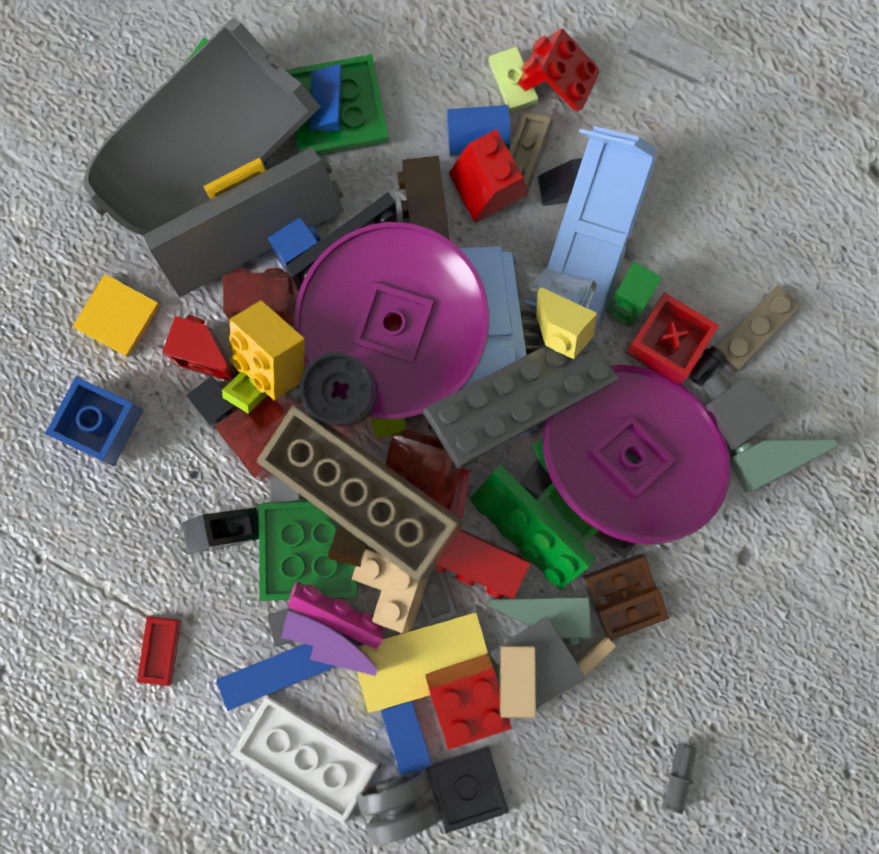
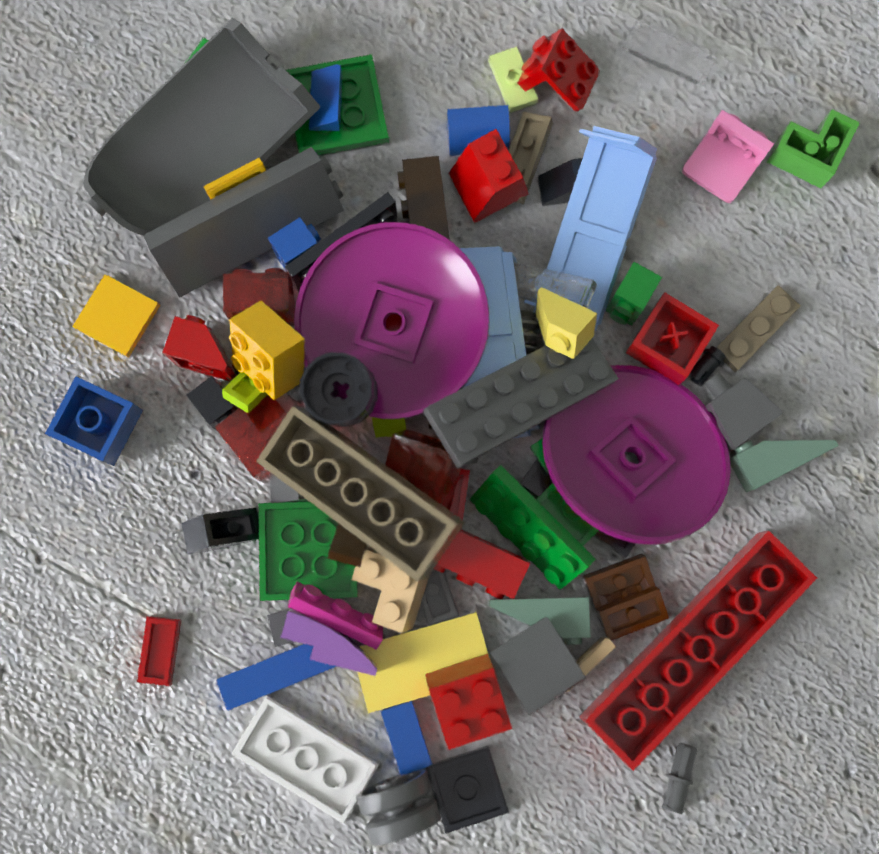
tan tile [500,647,535,718] -> none
none -> red brick [579,531,817,771]
none -> bright pink bracket [682,110,774,203]
none -> bright green brick [767,109,860,188]

